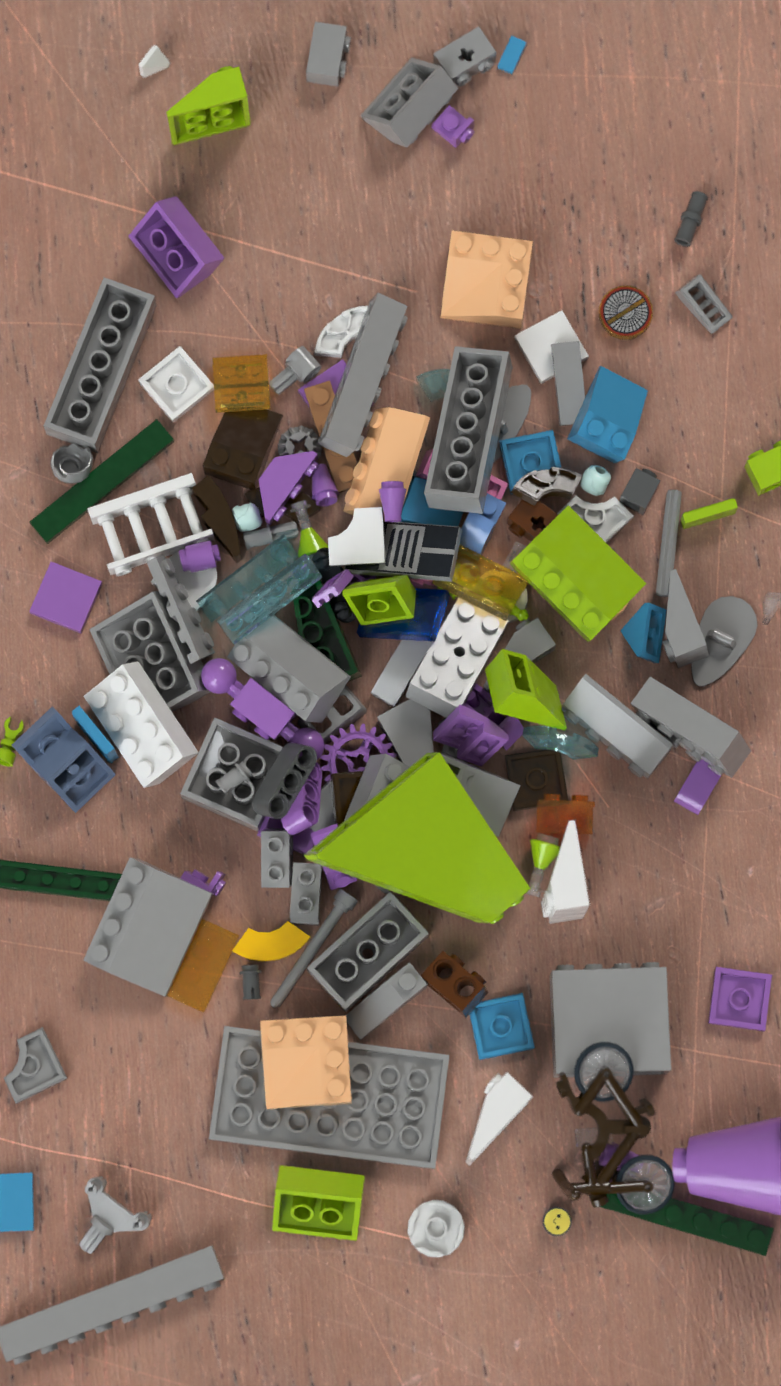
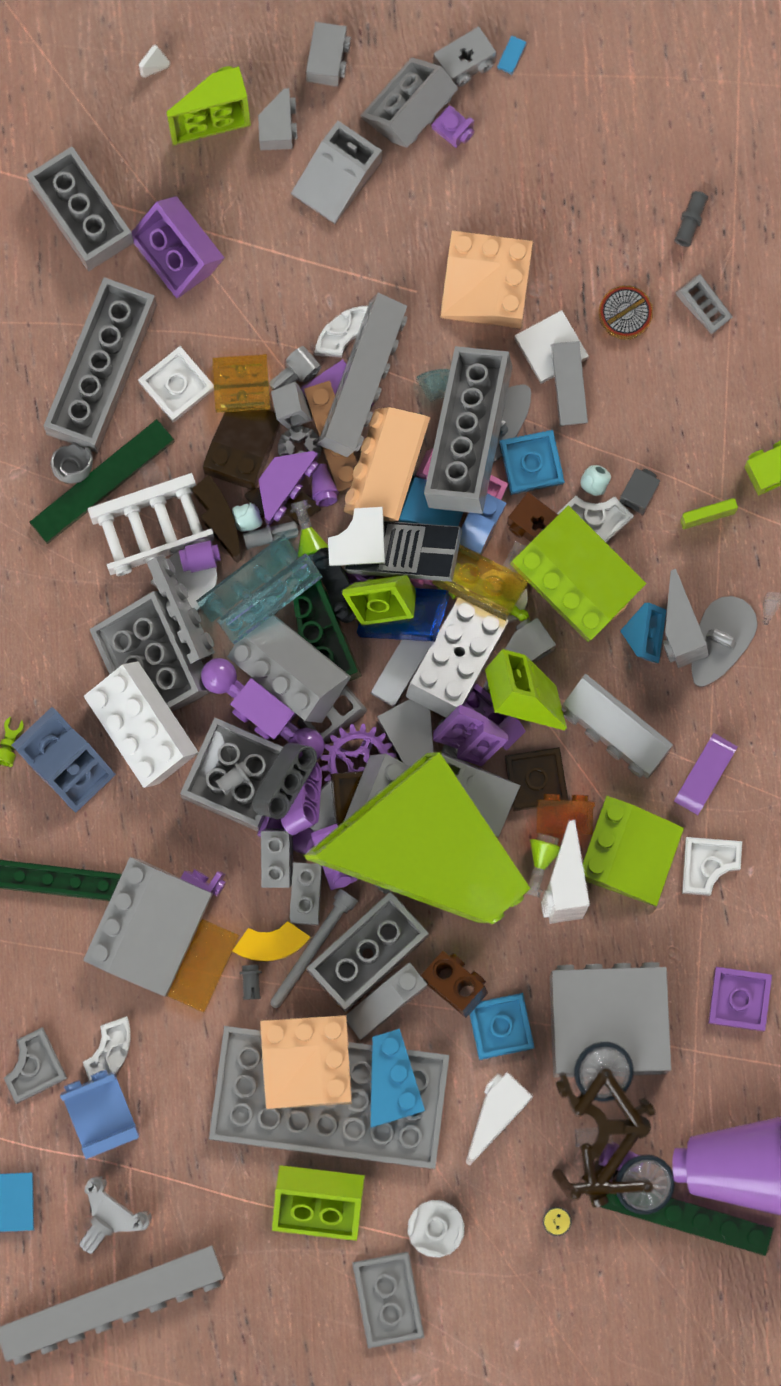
medium lavender tile [29,562,103,633] -> none
dark azure tile [72,706,119,764] -> none
medium lavender tile [312,569,354,608] -> none
medium lavender cone [379,481,406,522] -> none
tile [510,467,583,506] -> none
clear light blue tile [522,726,599,760] -> none
dark azure slope [567,366,648,464] -> none
light grey brick [631,677,751,778] -> none
light grey axle [656,490,682,597] -> none
none -> light grey brick [27,146,134,272]
none -> medium blue panel [60,1069,139,1159]
none -> white tile [83,1016,131,1081]
none -> light grey slope [258,88,297,150]
none -> light grey brick [271,382,313,429]
none -> light grey slope [291,121,382,224]
none -> light grey tile [352,1252,425,1348]
none -> dark azure wing [371,1029,425,1128]
none -> lime slope [582,796,684,907]
none -> white tile [682,837,742,896]

